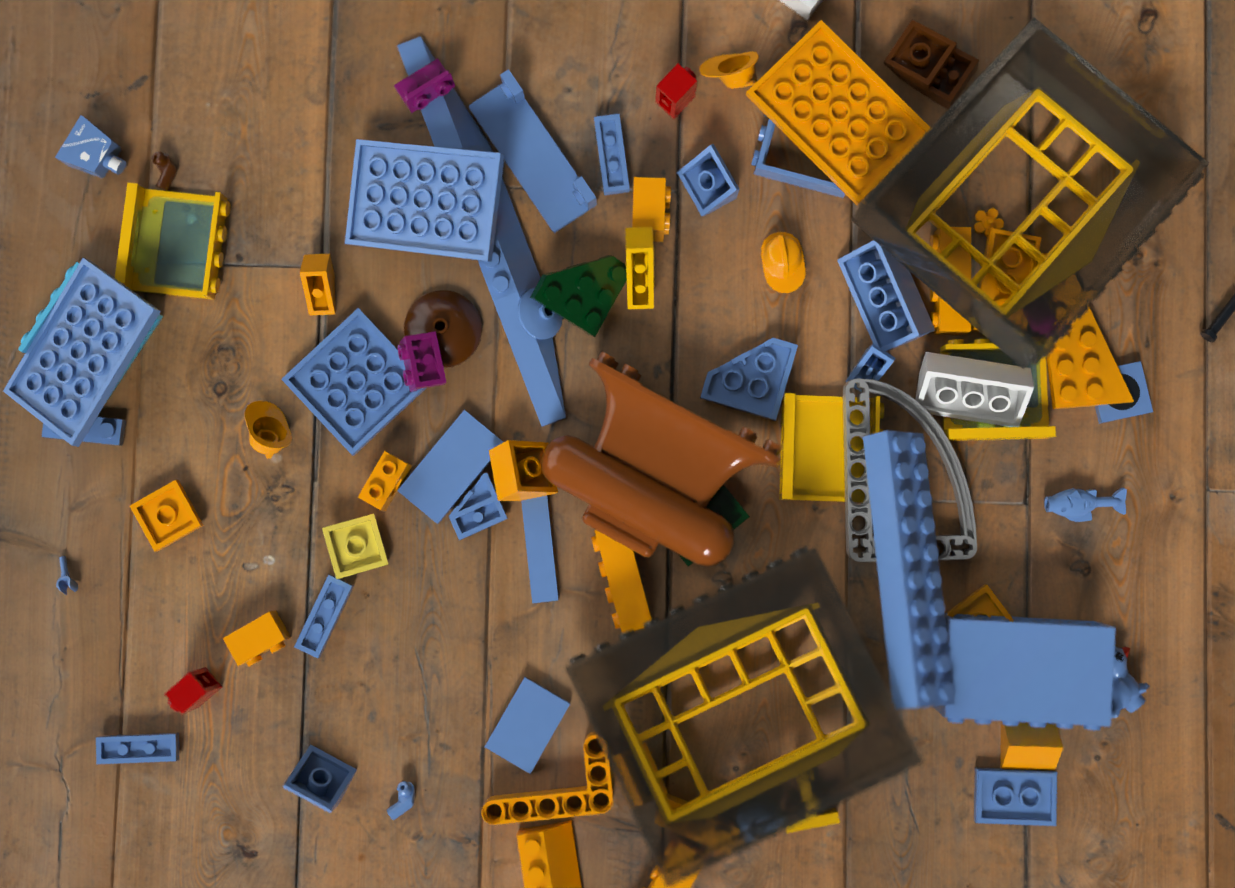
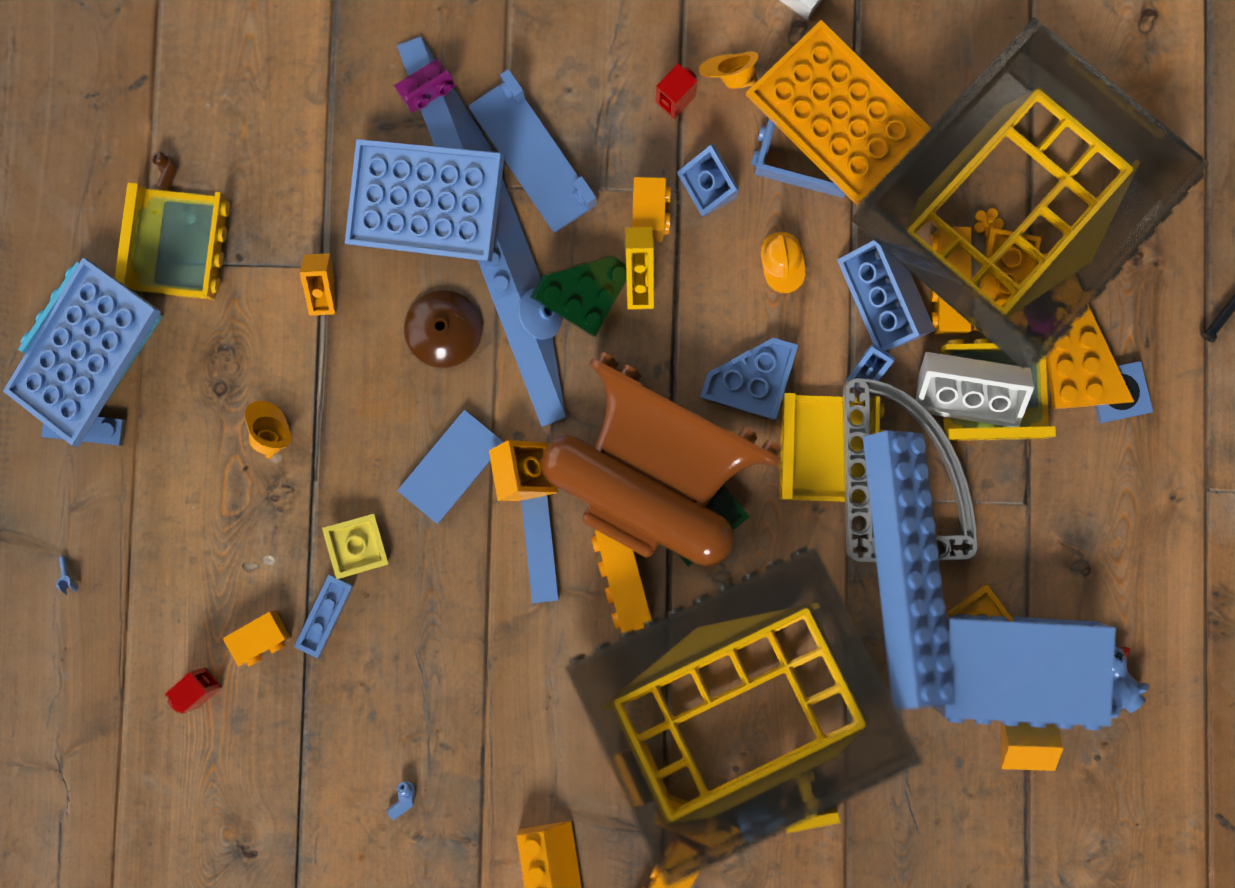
medium blue torso [55,116,126,178] -> none
medium blue plate [96,733,180,764] -> none
light orange plate [130,480,204,552] -> none
medium blue plate [281,308,426,456] -> none
medium blue slope [283,745,357,813] -> none
light orange brick [358,451,412,511] -> none
magenta bracket [398,331,447,392] -> none
medium blue wing [449,472,508,540] -> none
light orange beam [481,731,613,825] -> none
medium blue tile [485,677,570,774] -> none
medium blue plate [594,114,630,195] -> none
reddish brown slope [884,20,979,111] -> none
medium blue tile [974,767,1057,826] -> none
medium blue animal [1044,488,1127,522] -> none

